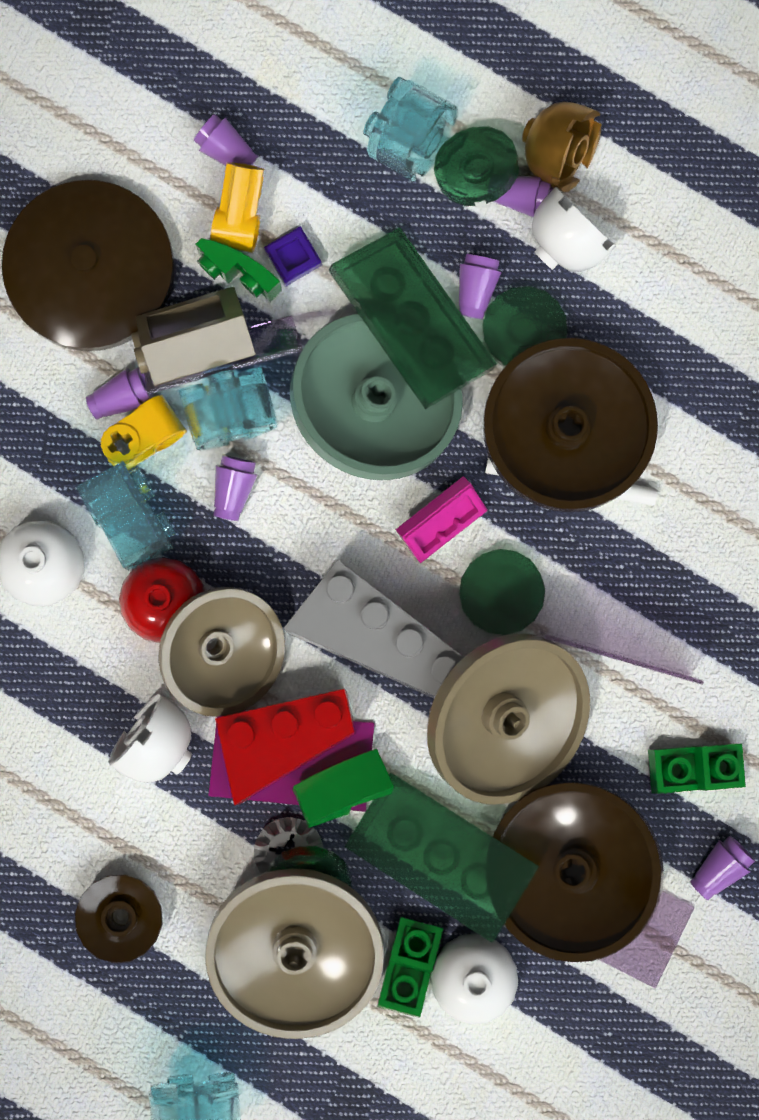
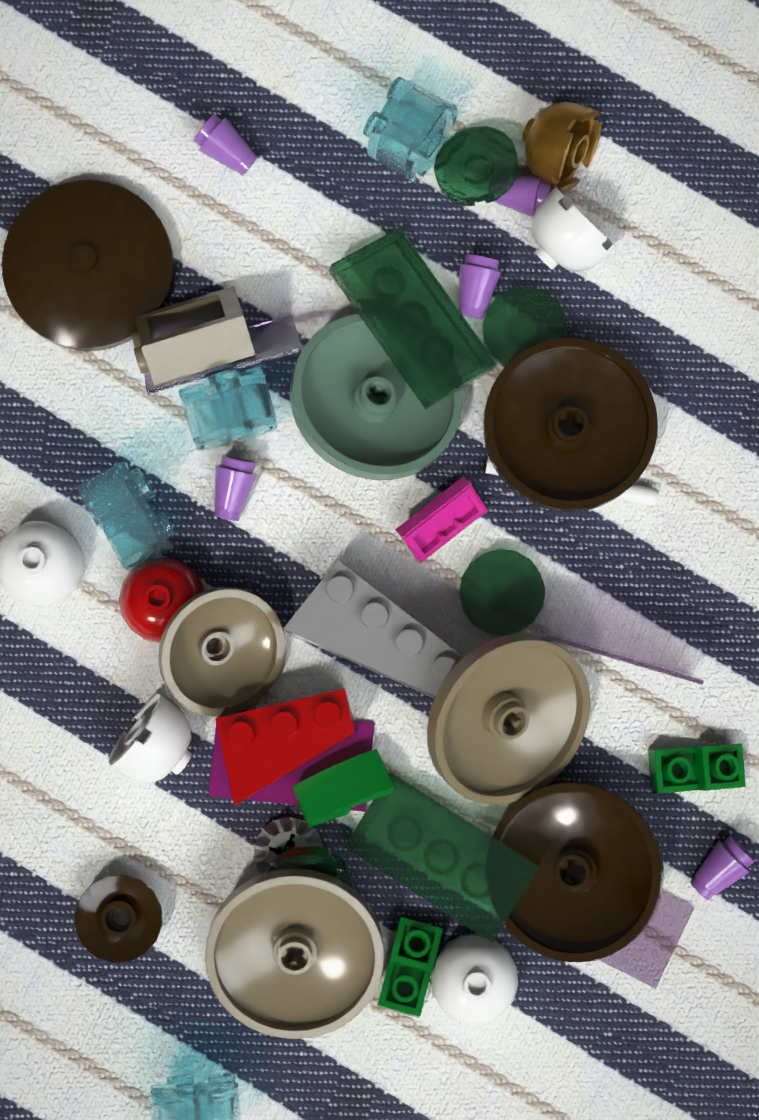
medium lavender cone [86,367,154,420] -> none
yellow piece [101,395,187,470] -> none
green slope [195,238,282,302] -> none
yellow piece [210,162,265,253] -> none
dark purple tile [264,226,322,286] -> none

